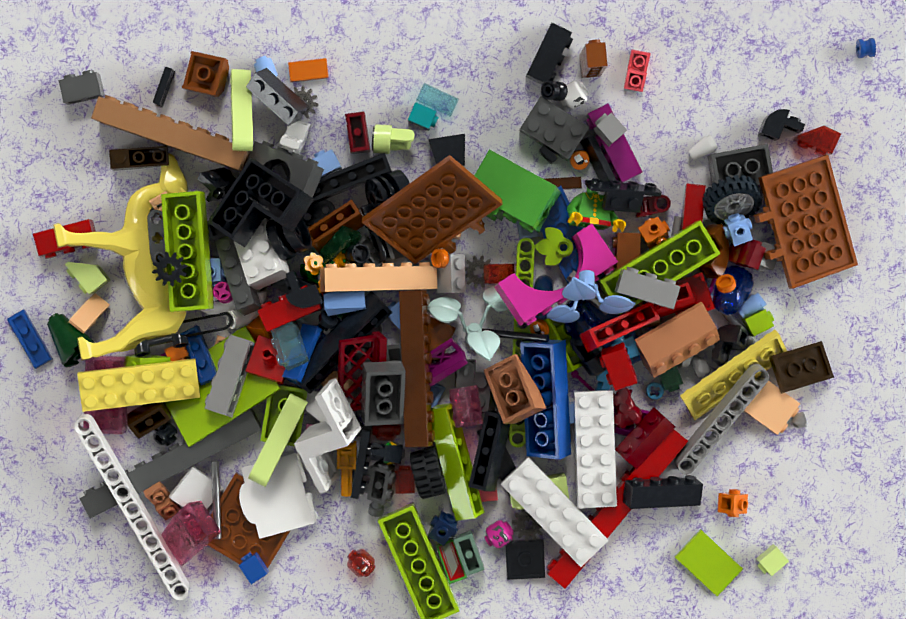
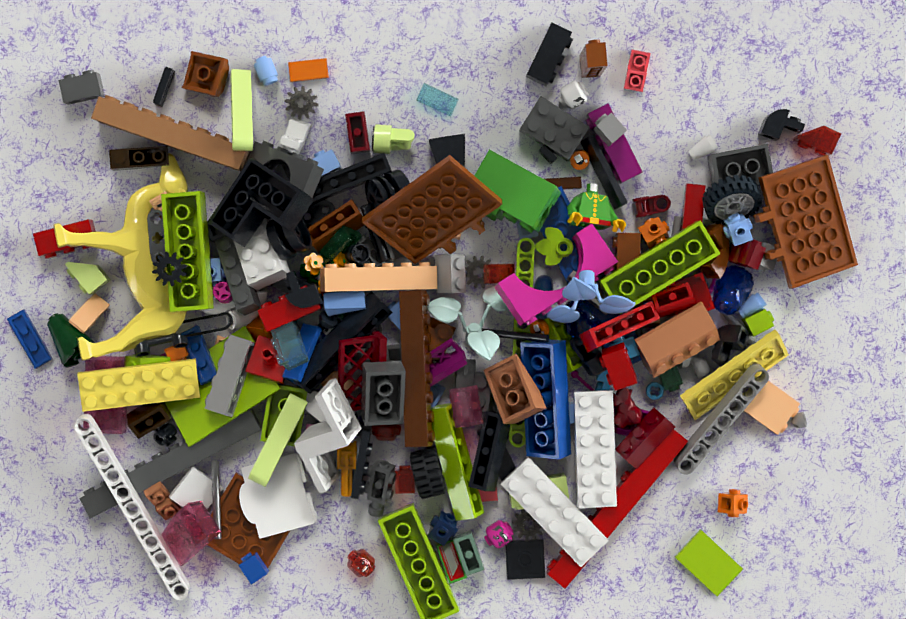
black bracket [197,167,236,202] -> none
black brick [246,68,309,126] -> none
black animal [370,442,405,465] -> none
teal brick [408,102,439,130] -> none
orange tile [431,249,449,268] -> none
black wheel [541,80,568,101] -> none
black bracket [585,178,662,213] -> none
light grey brick [614,267,681,309] -> none
black brick [623,475,703,509] -> none
orange tile [716,274,736,293] -> none
yellowish green brick [756,544,789,576] -> none
dark brown plate [769,341,834,394] -> none
blue wheel [856,38,876,58] -> none

